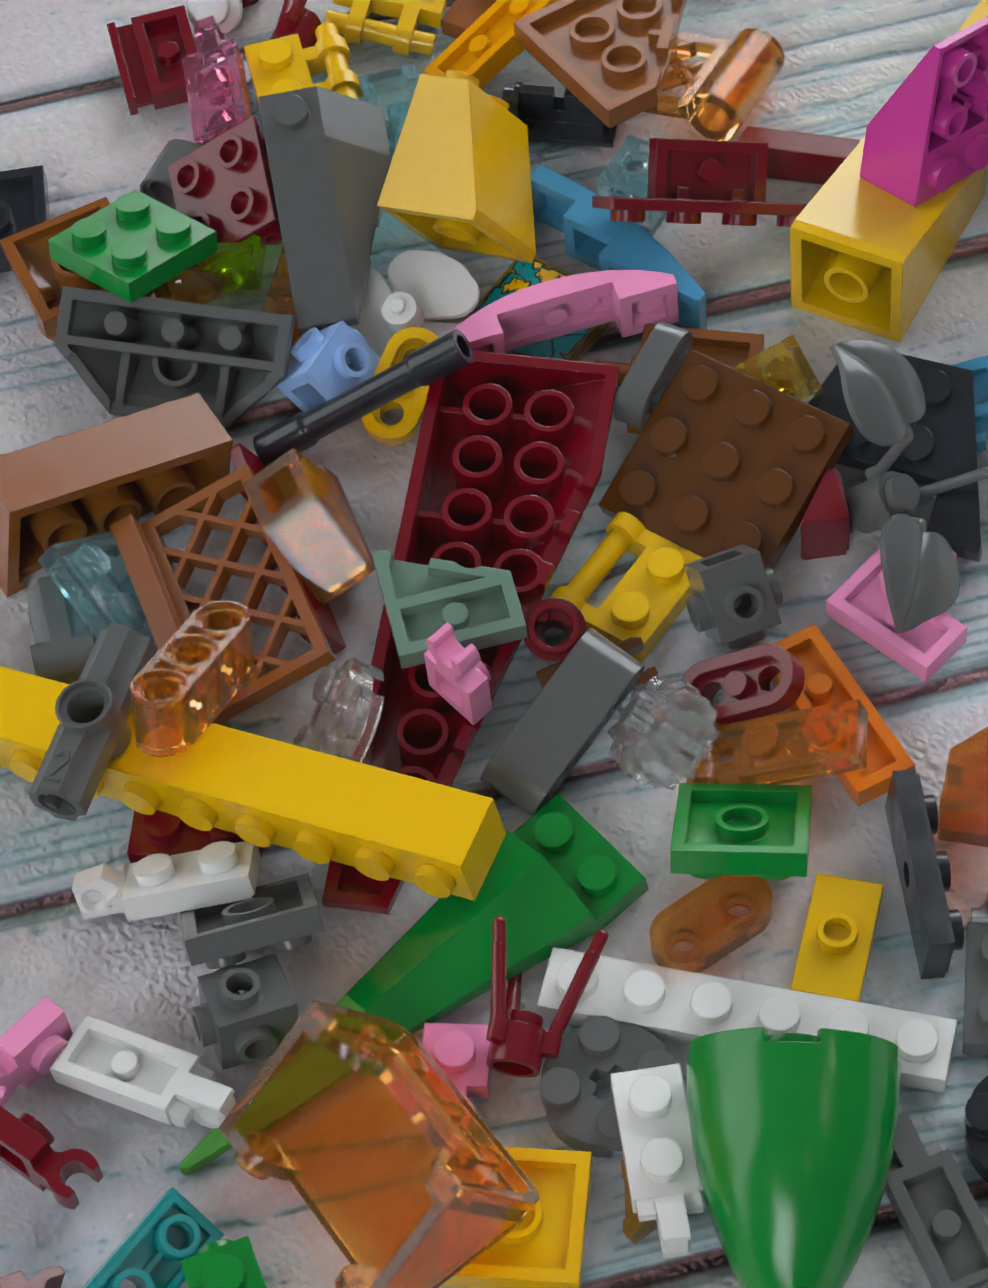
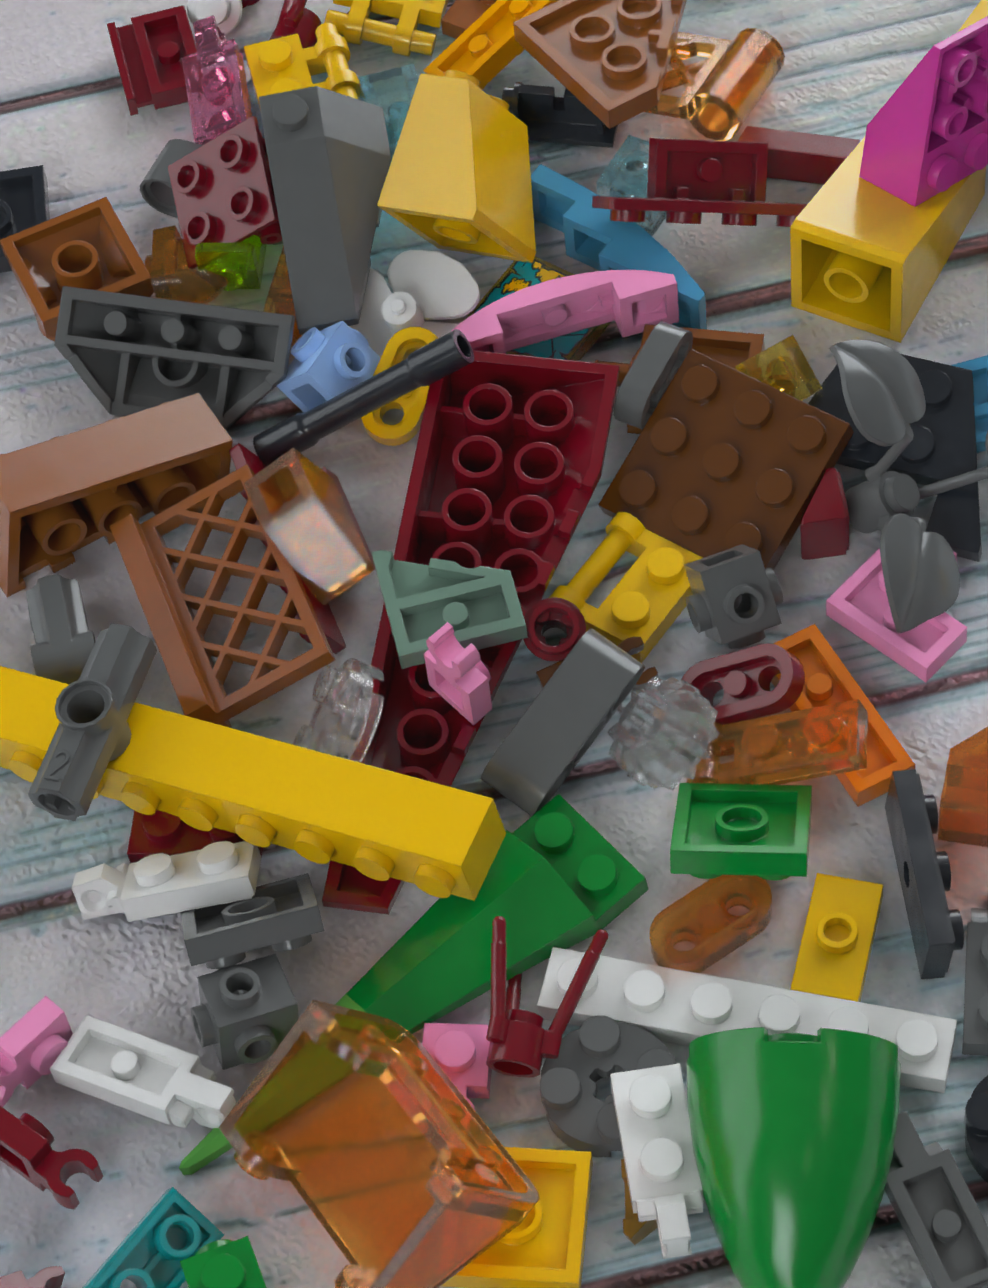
clear light blue wing [38,532,155,641] -> none
green plate [48,190,218,303] -> none
clear orange beam [130,600,255,757] -> none

